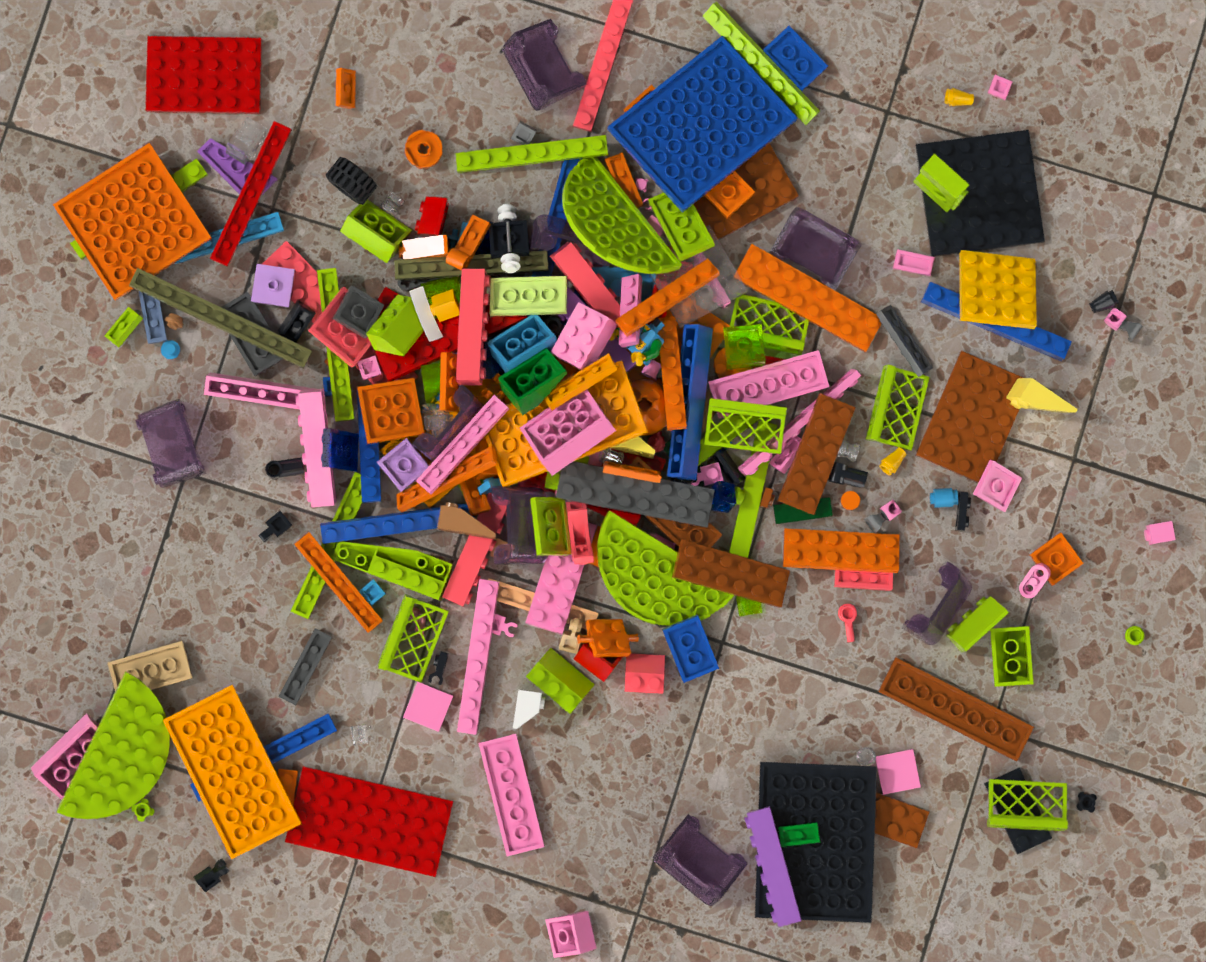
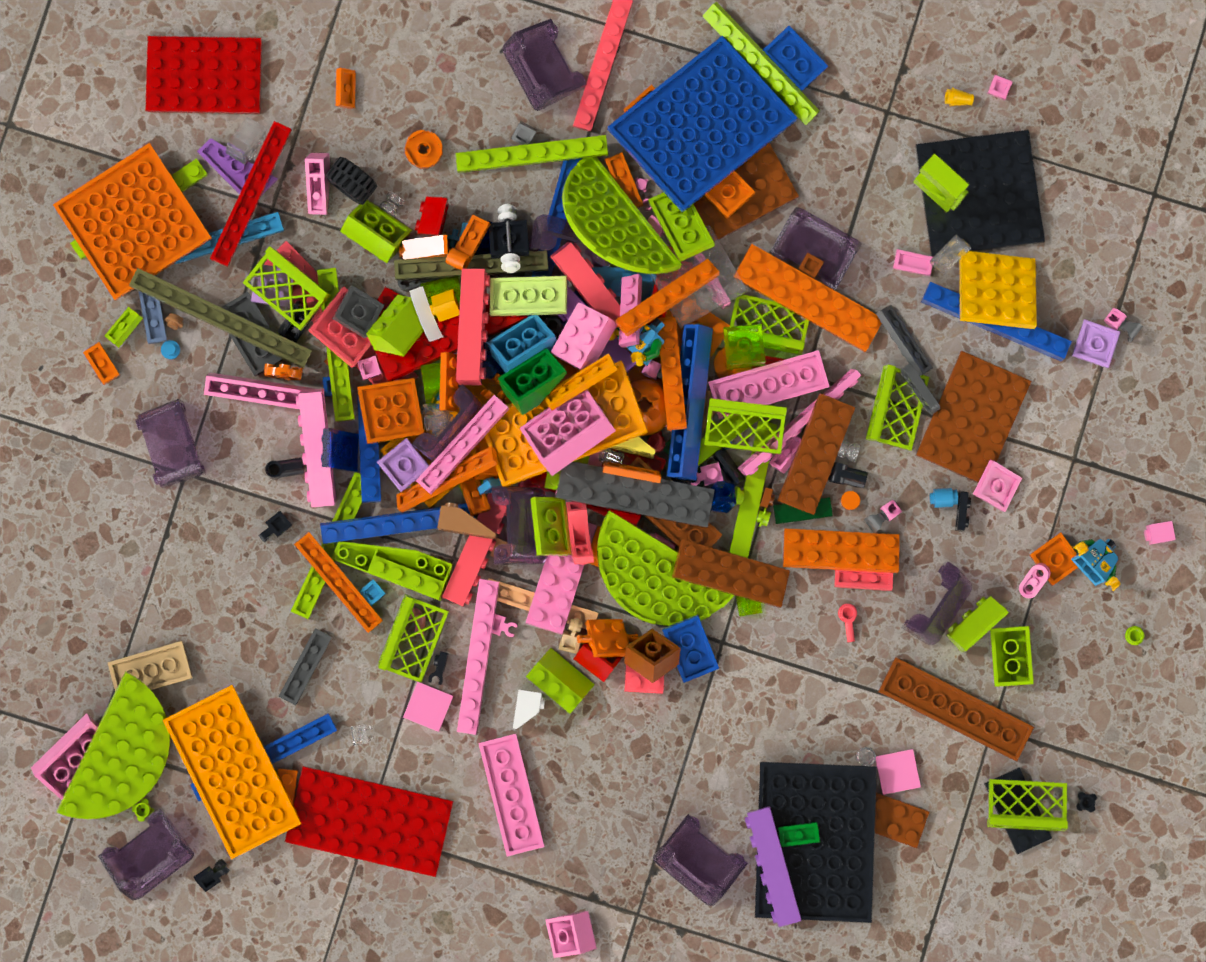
yellow cone [879,447,907,476] -> none
light yellow slope [1006,378,1078,413] -> none
black cone [1089,290,1119,313] -> none
none -> orange plate [83,342,120,385]
none -> clear purple windscreen [98,809,194,900]
none -> lime fence [243,246,331,331]
none -> orange plate [264,364,303,381]
none -> bright pink slope [305,153,330,215]
none -> dark orange brick [624,629,681,683]
none -> lime plate [756,508,771,527]
none -> dark orange plate [798,252,824,279]
none -> dark grey beam [900,364,940,415]
none -> clear plate [930,235,971,275]
none -> dark azure torso [1071,539,1121,591]
none -> lavender plate [1072,319,1121,368]

